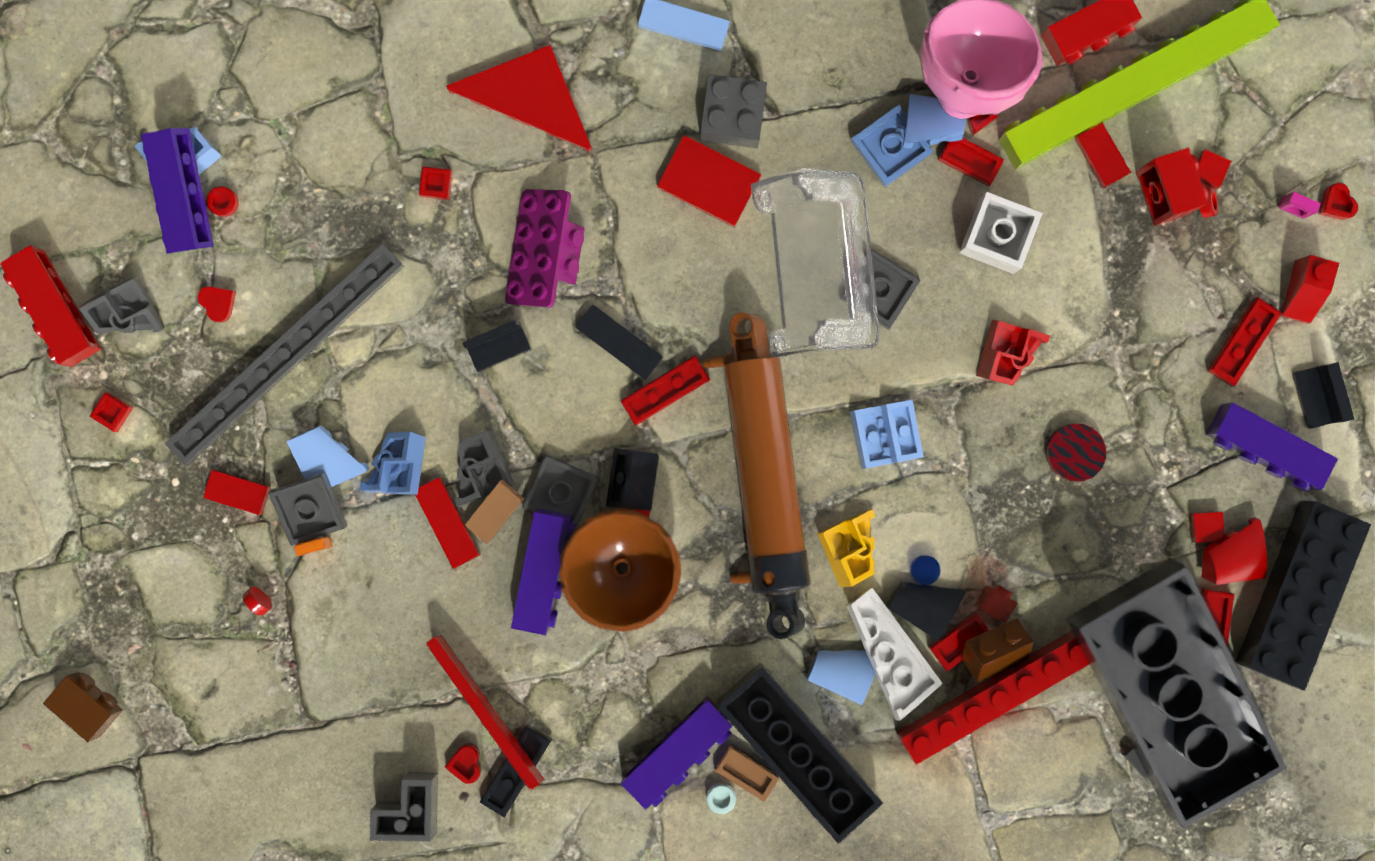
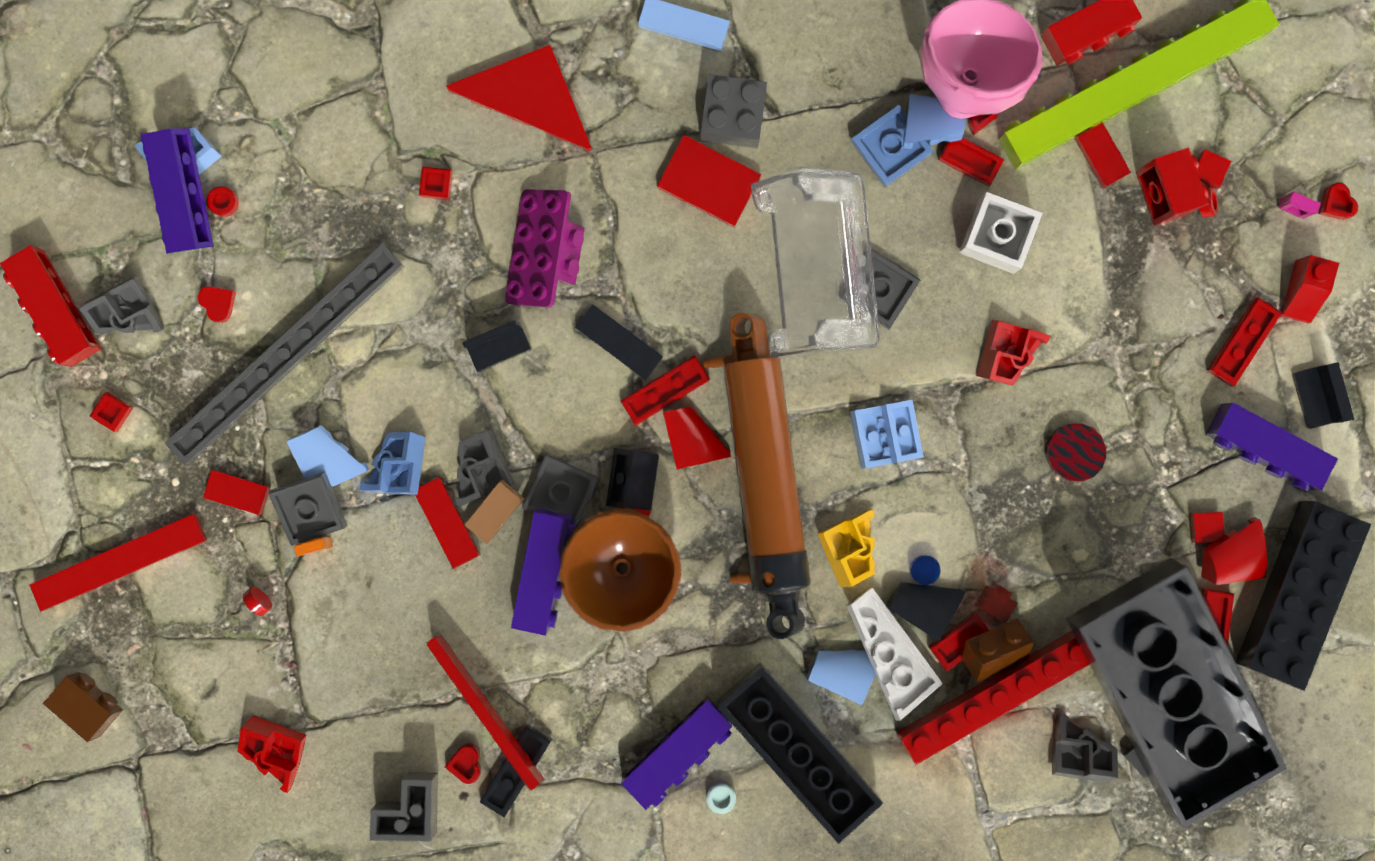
medium nougat tile [714,744,779,802] -> none
none -> red tile [29,514,207,612]
none -> red slope [237,715,307,793]
none -> red slope [663,406,731,470]
none -> dark grey slope [1052,714,1118,783]

